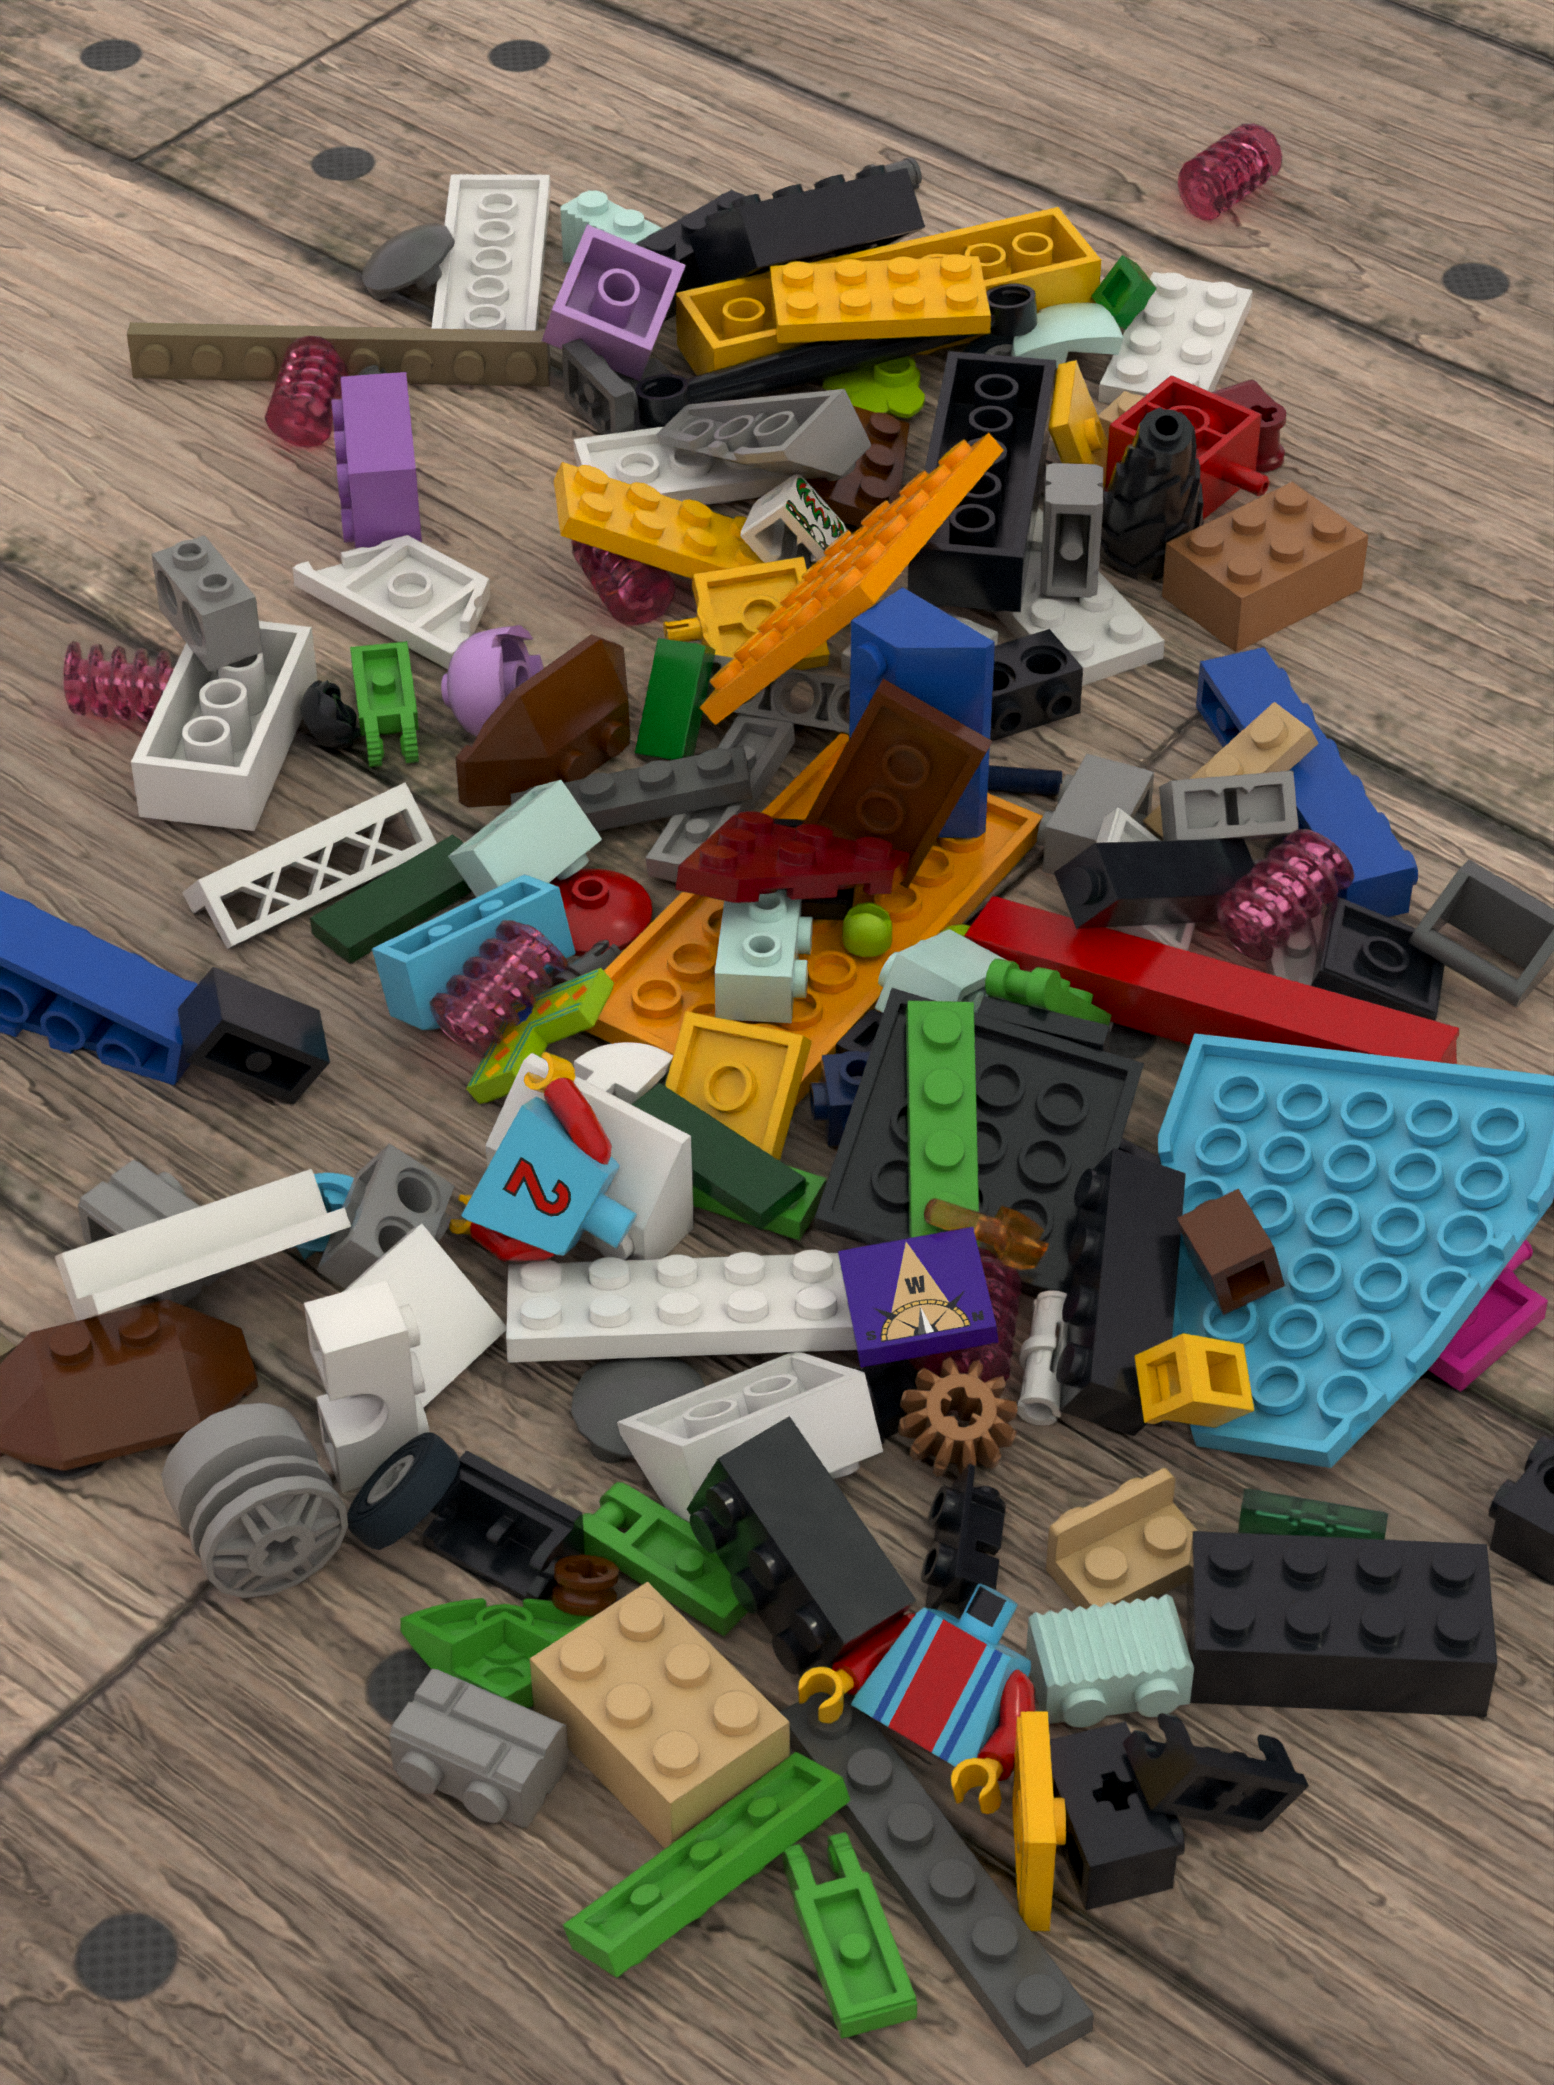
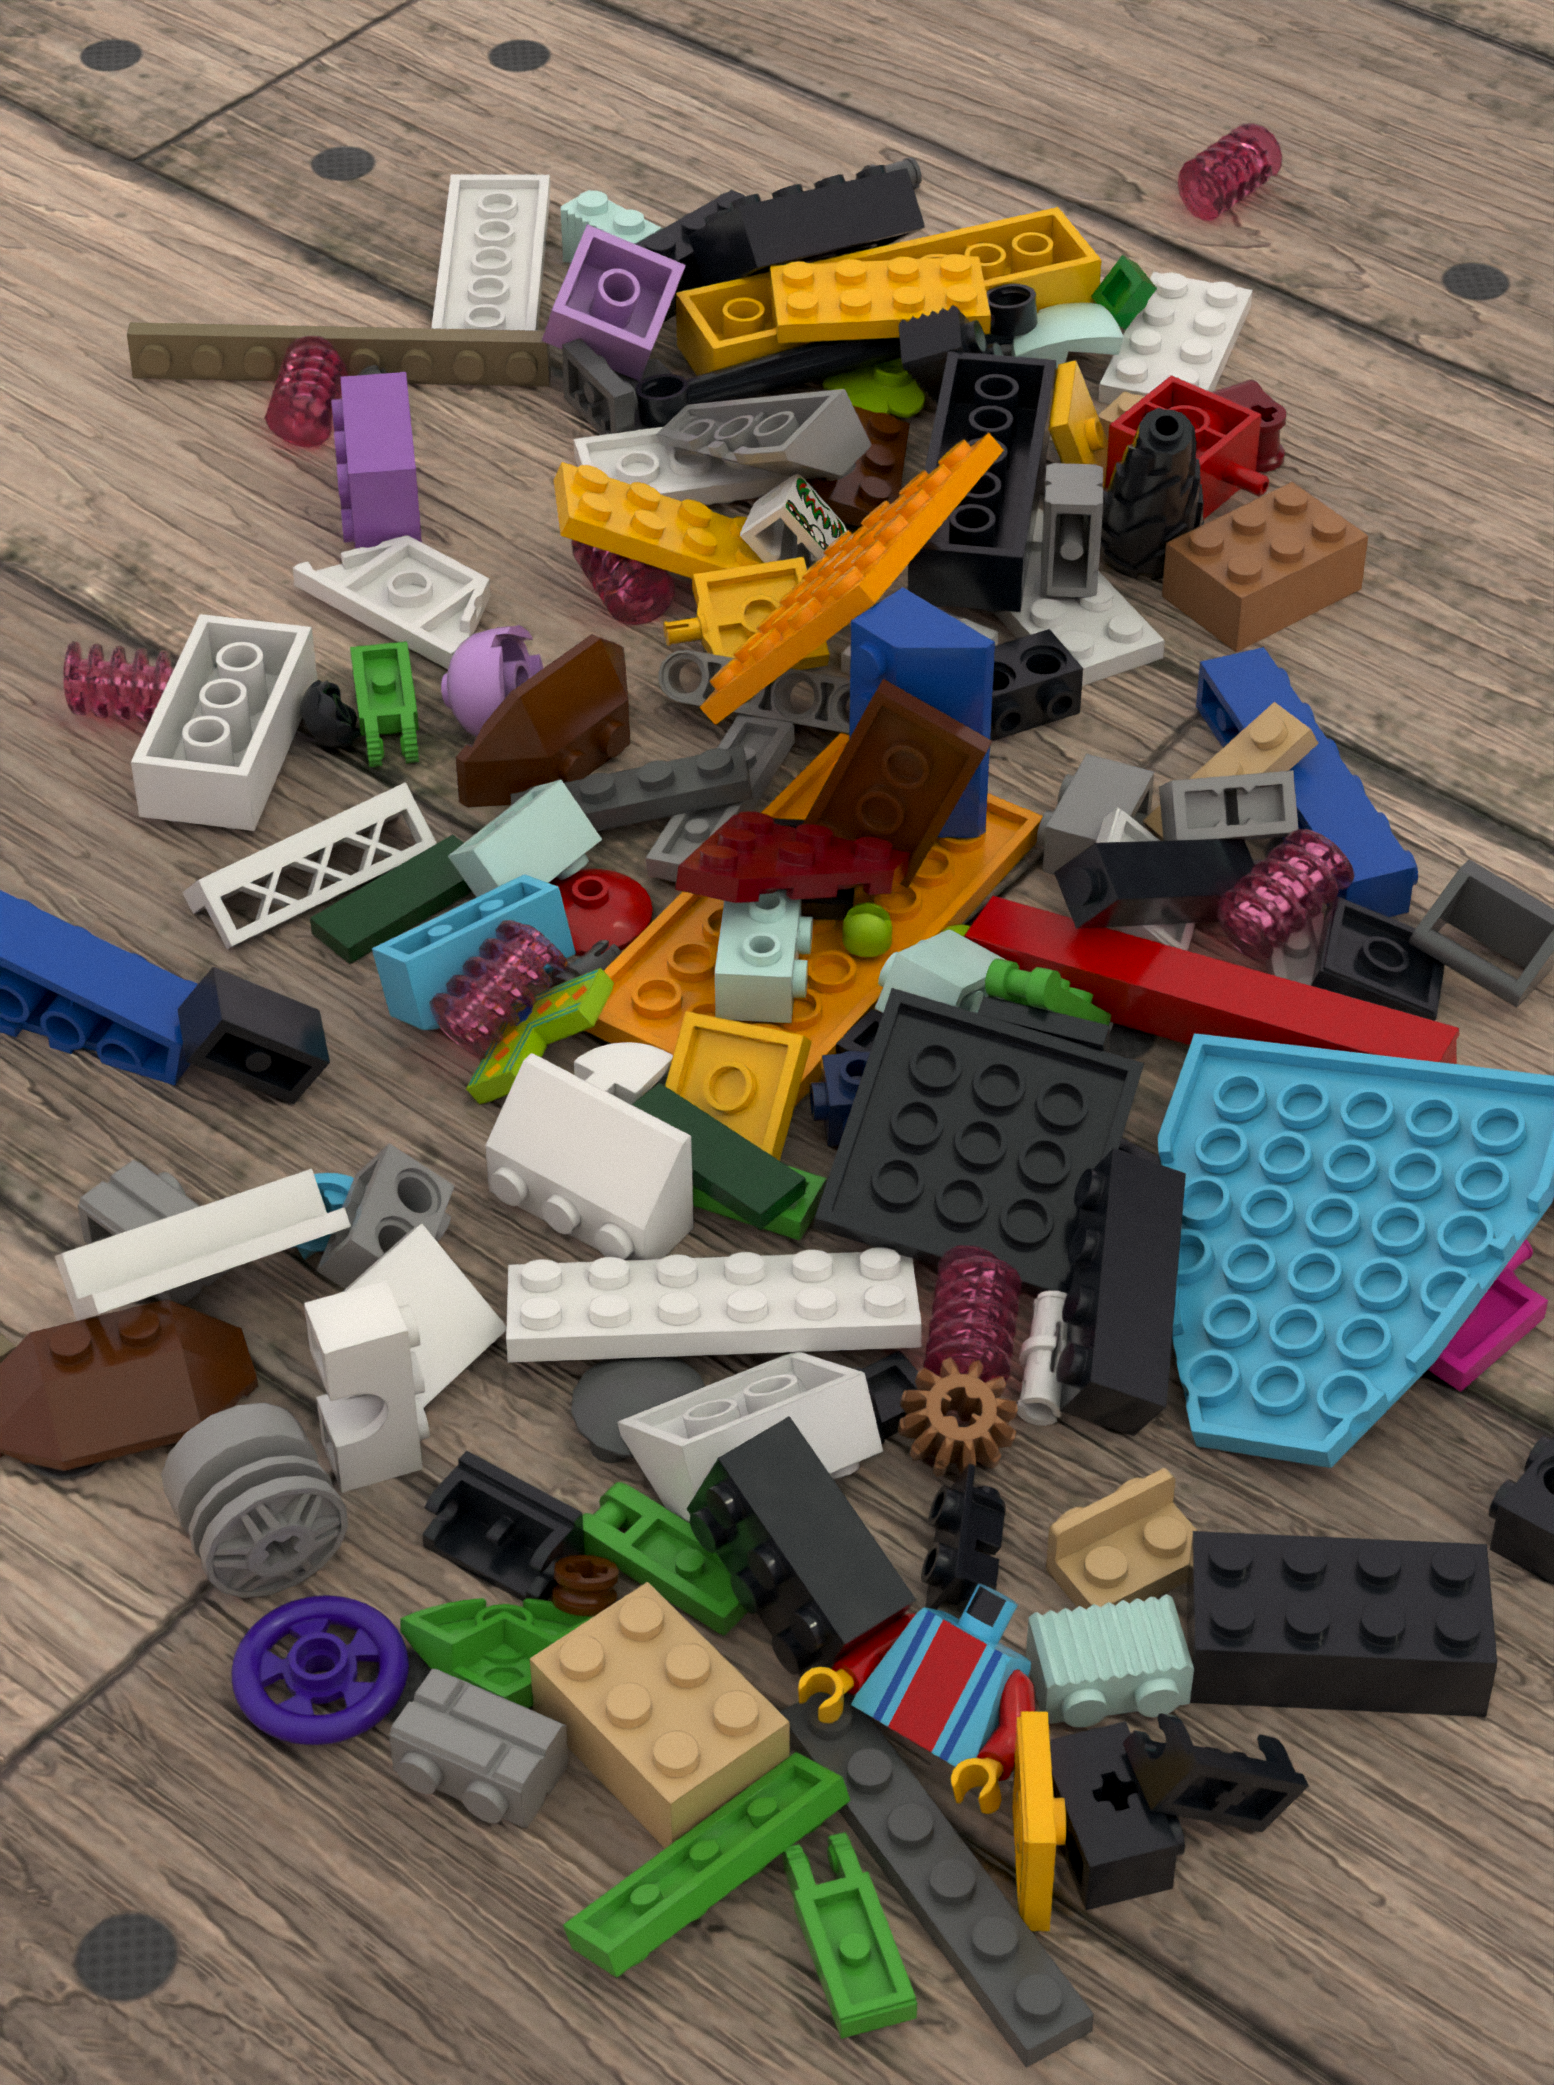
light grey brick [152,535,262,672] -> none
black bush [347,1432,460,1550] -> none
dark grey dish [361,223,455,300] -> none
medium azure torso [449,1052,637,1261] -> none
green slope [635,638,715,760] -> none
dark purple tile [838,1227,999,1368] -> none
bright green plate [906,1001,980,1250] -> none
clear orange bar [924,1198,1049,1270] -> none
dark blue piece [988,765,1063,796] -> none
yellow brick [1135,1333,1254,1428] -> none
reddish brown brick [1177,1189,1285,1315] -> none
clear green plate [1238,1488,1389,1540] -> none
none -> dark purple plate [231,1595,409,1745]
none -> black brick [898,305,1003,405]

